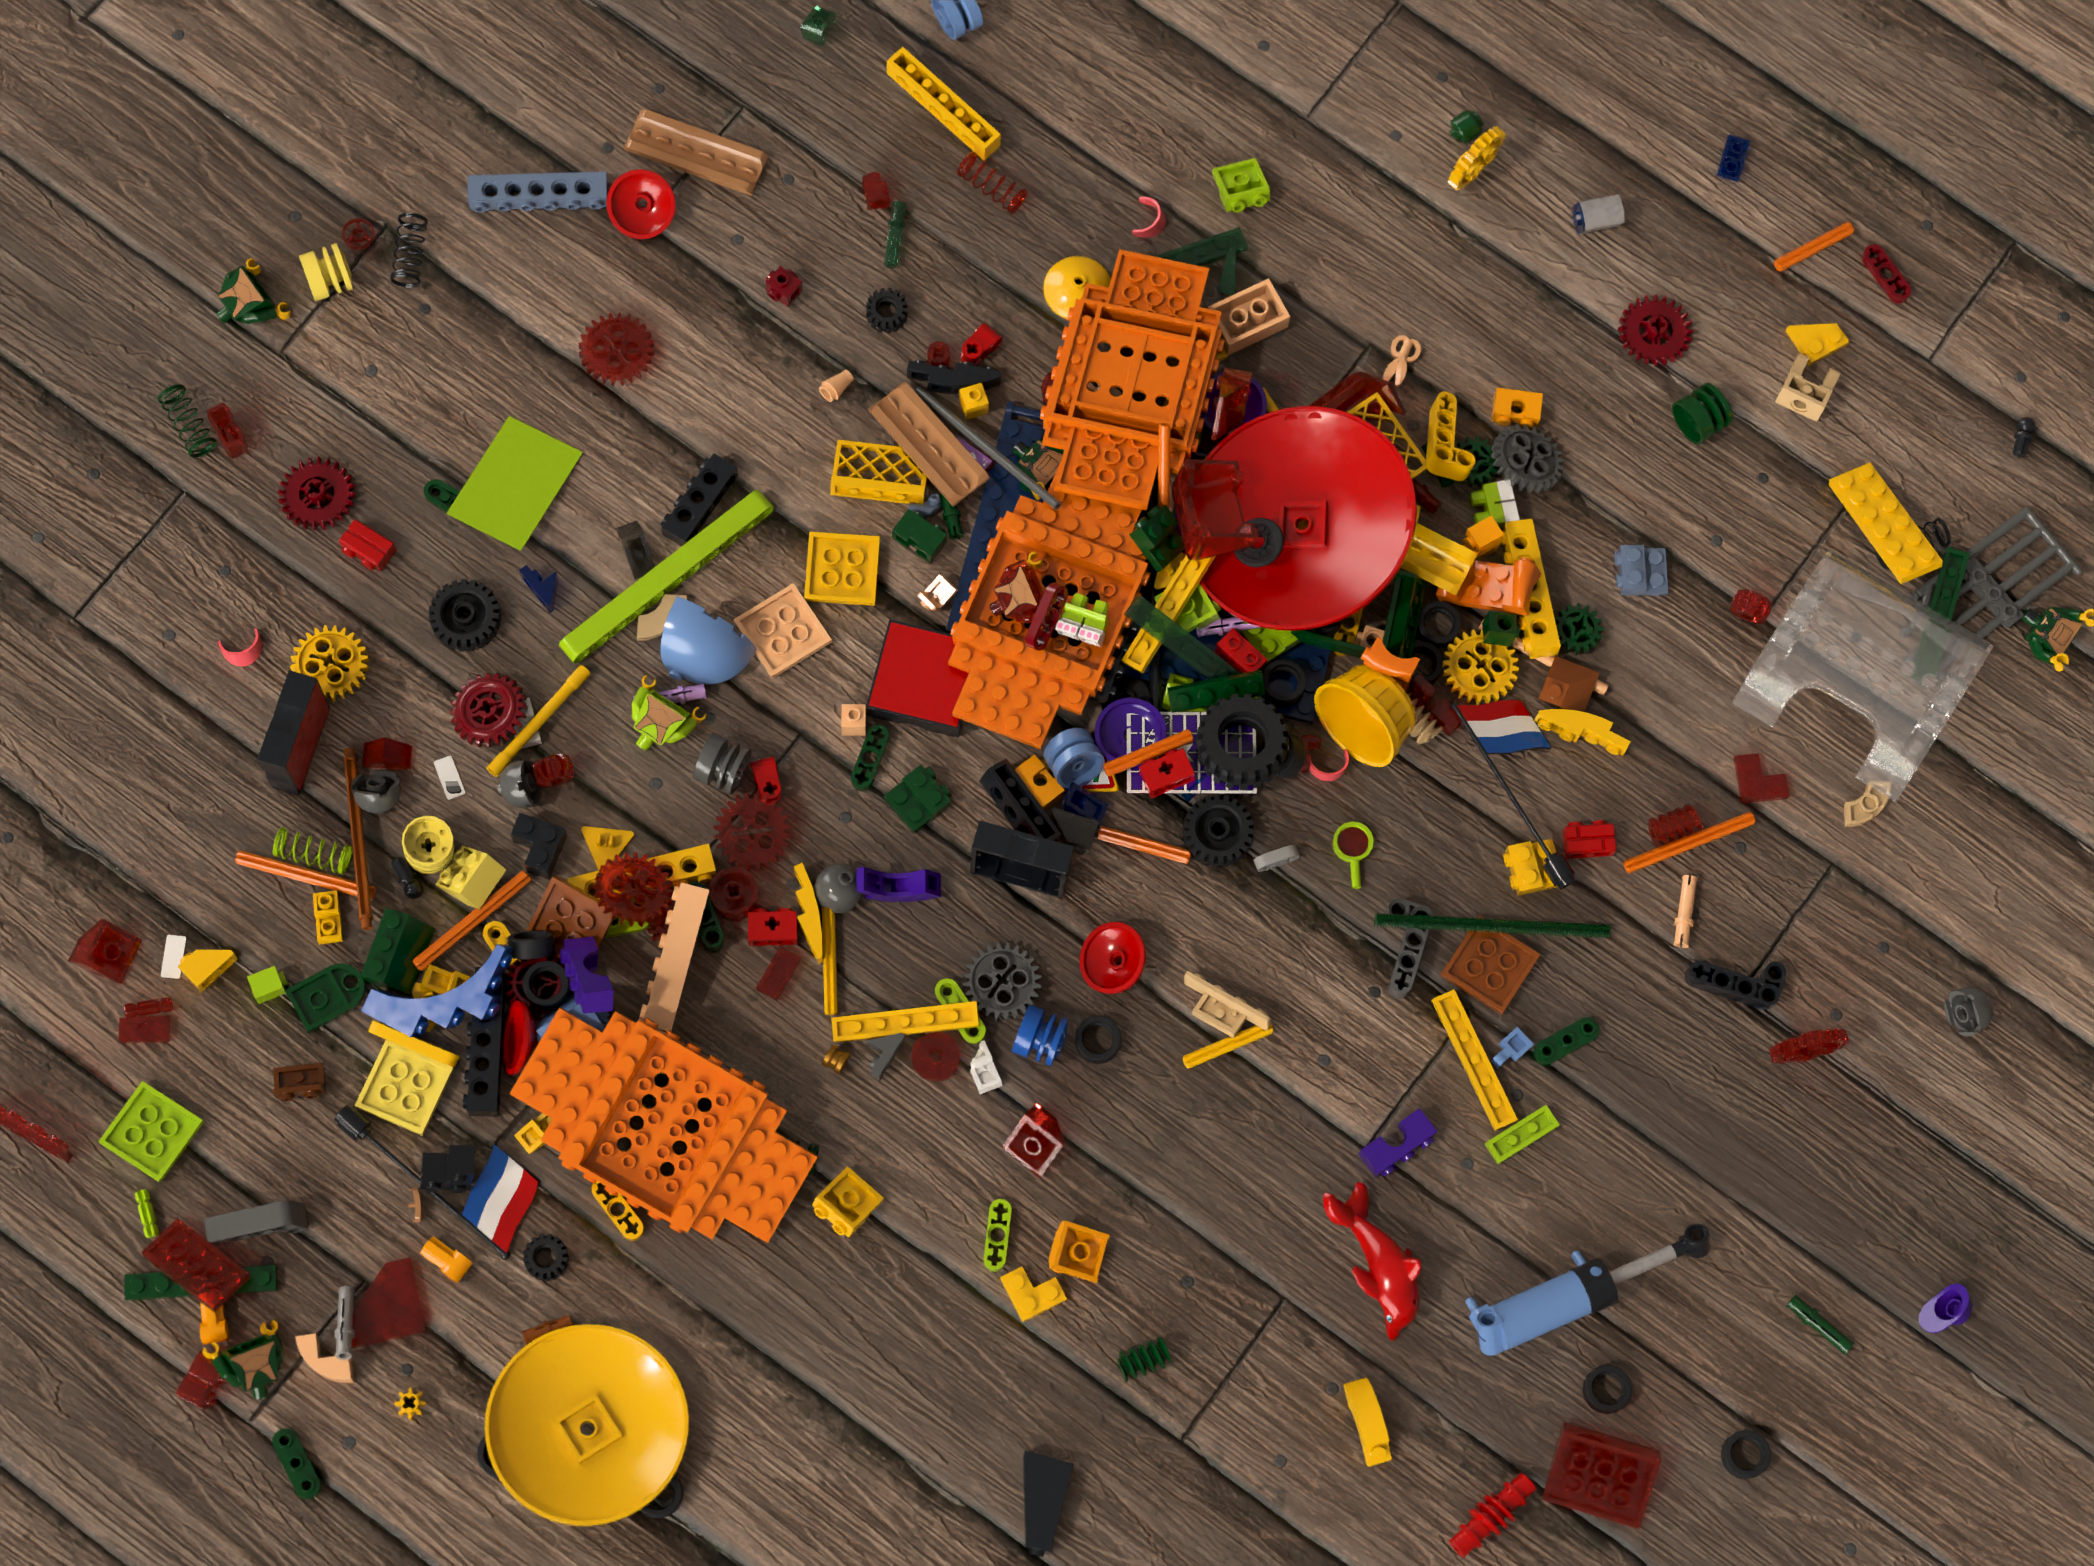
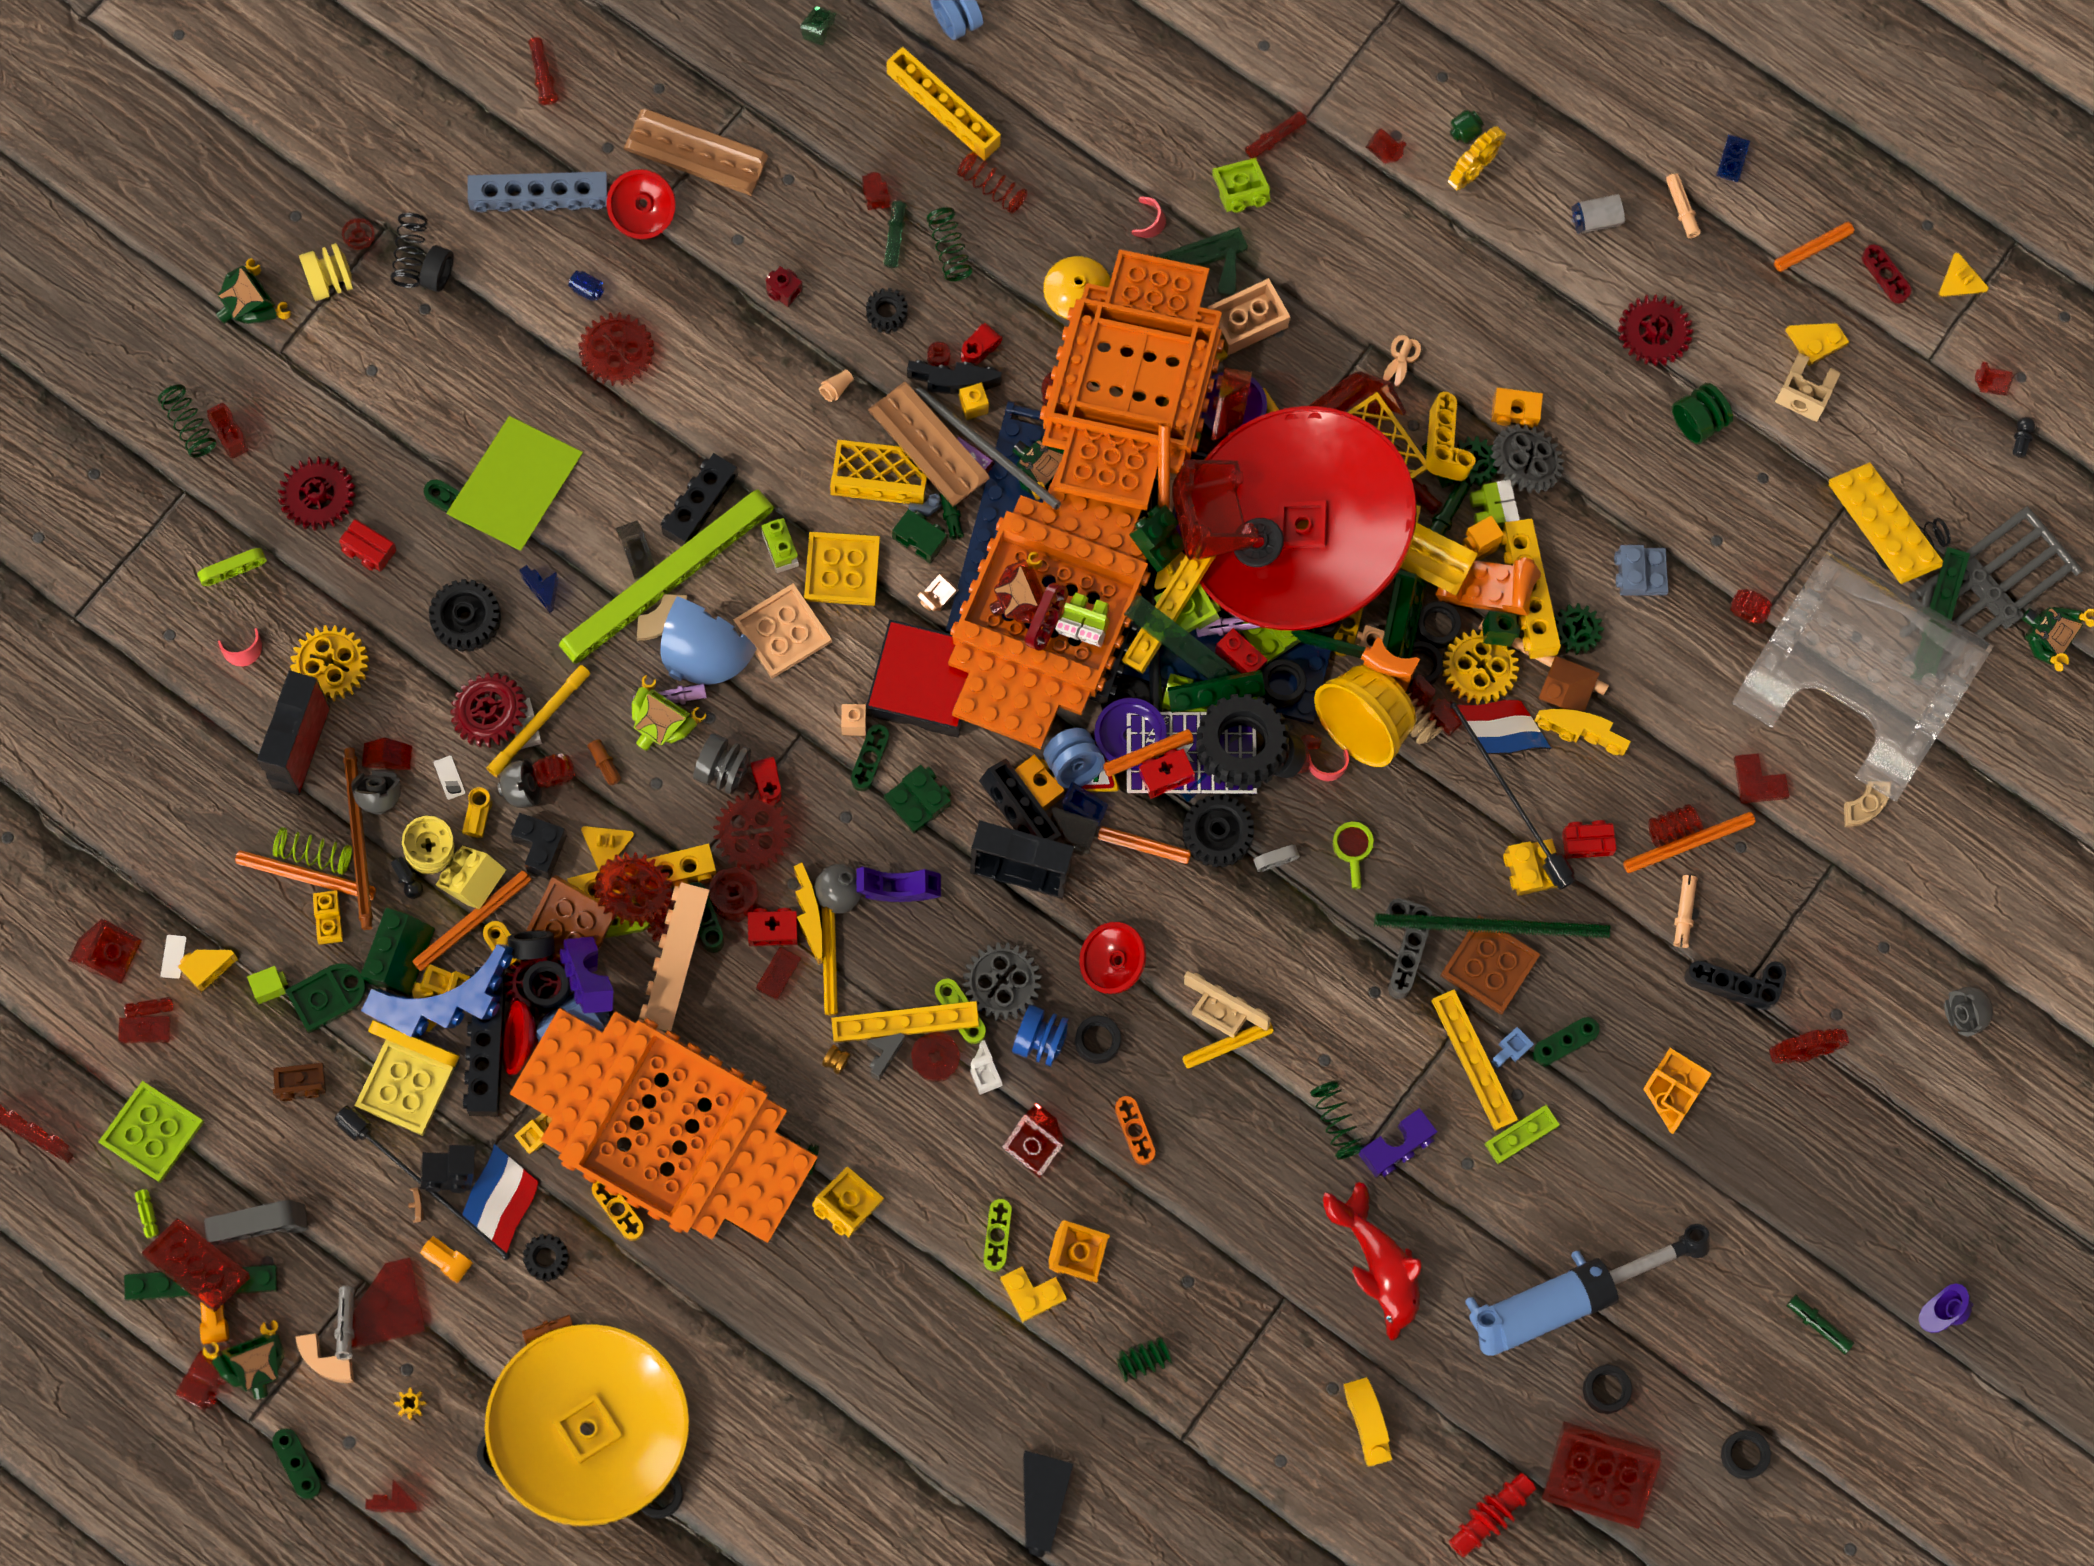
none -> lime beam [197,548,267,586]
none -> clear red slope [365,1479,420,1513]
none -> black tyre [420,245,454,292]
none -> yellow piece [462,787,493,838]
none -> clear red pin [528,37,559,105]
none -> clear blue brick [568,270,604,302]
none -> dark orange axle [587,739,621,785]
none -> lime hips [761,518,799,573]
none -> dark green piece [926,207,973,281]
none -> orange beam [1115,1096,1155,1165]
none -> clear red pin [1245,111,1307,159]
none -> dark green piece [1310,1081,1365,1160]
none -> clear red bracket [1366,128,1407,164]
none -> dark green pin [1430,481,1470,536]
none -> light orange slope [1643,1048,1712,1134]
none -> light nougat axle [1666,173,1701,238]
none -> yellow piece [1939,253,1989,297]
none -> clear red bracket [1975,362,2014,396]

